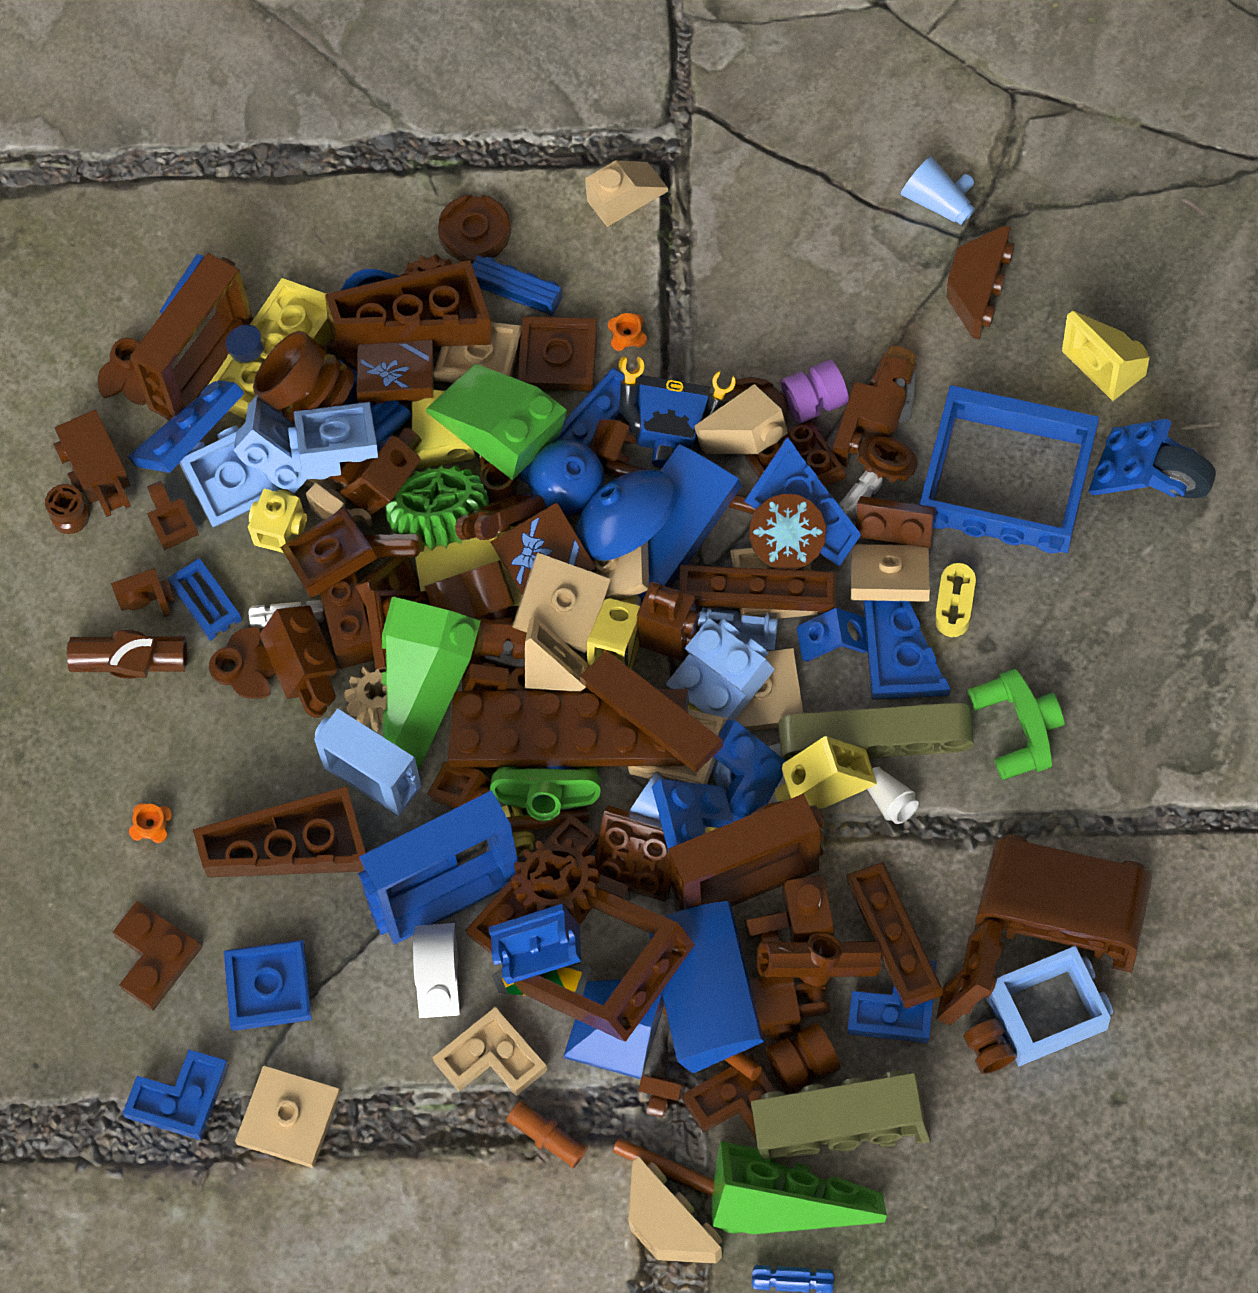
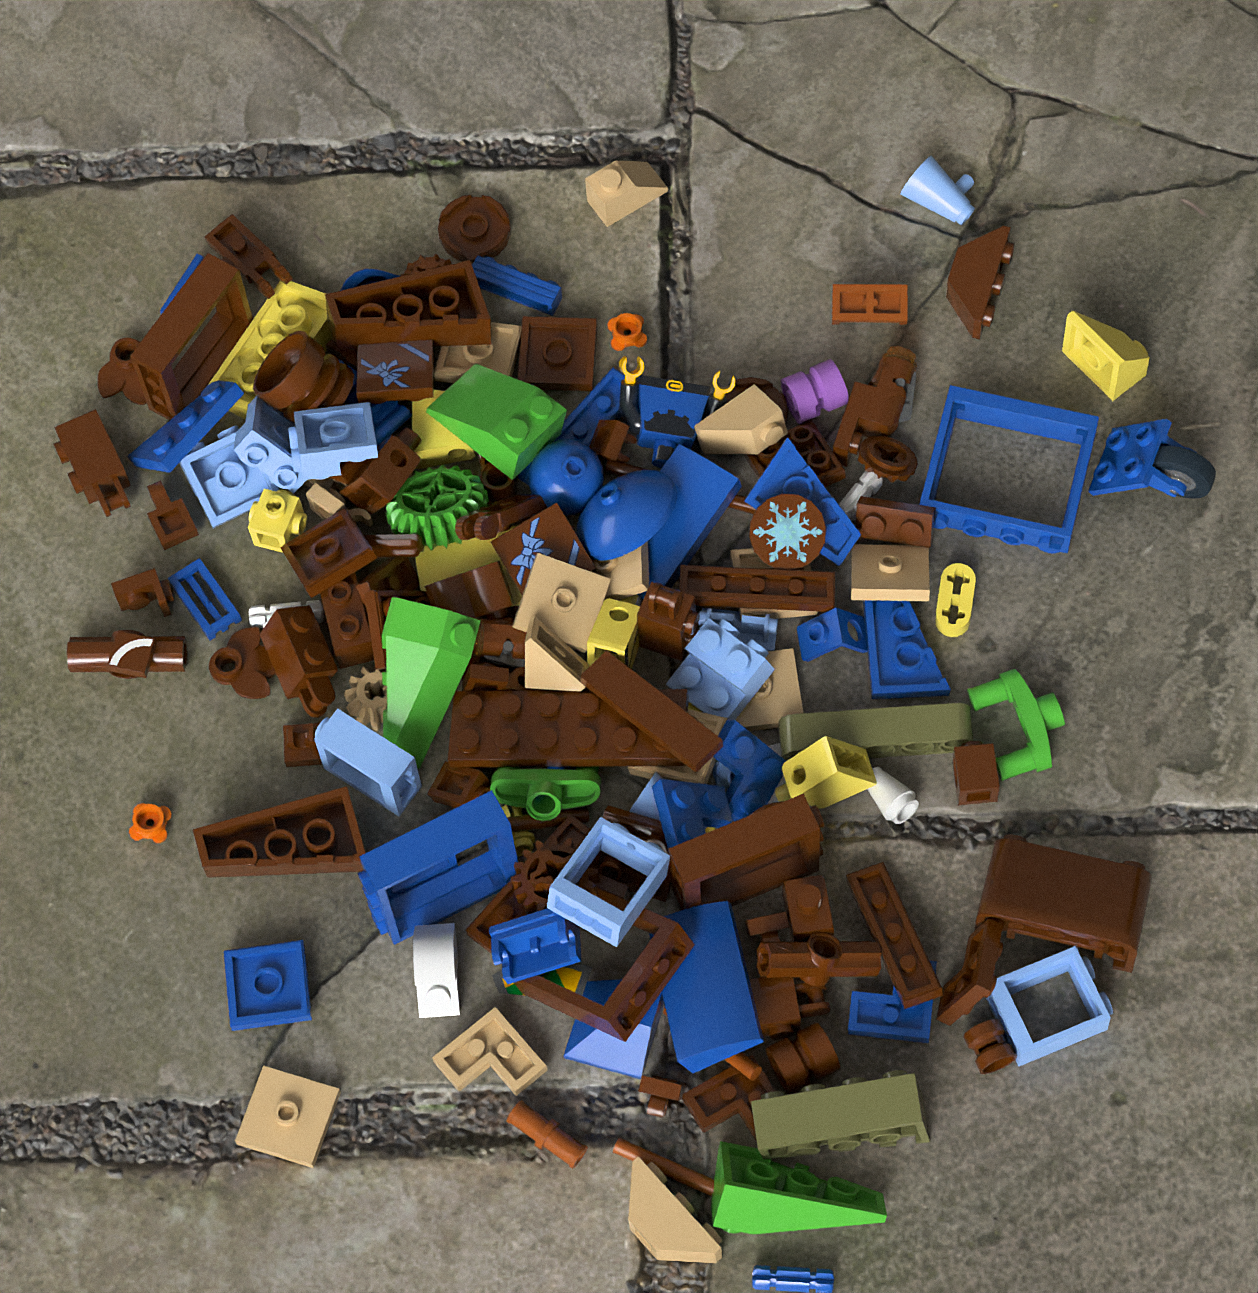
reddish brown wheel [45,484,89,534] -> none
reddish brown plate [113,901,202,1011] -> none
blue plate [123,1049,229,1140] -> none
dark blue tile [225,325,265,363] -> none
none -> reddish brown hinge [204,214,293,299]
none -> reddish brown tile [283,723,322,767]
none -> light blue window [547,817,670,947]
none -> dark orange hinge [832,284,908,325]
none -> reddish brown brick [952,741,1000,806]

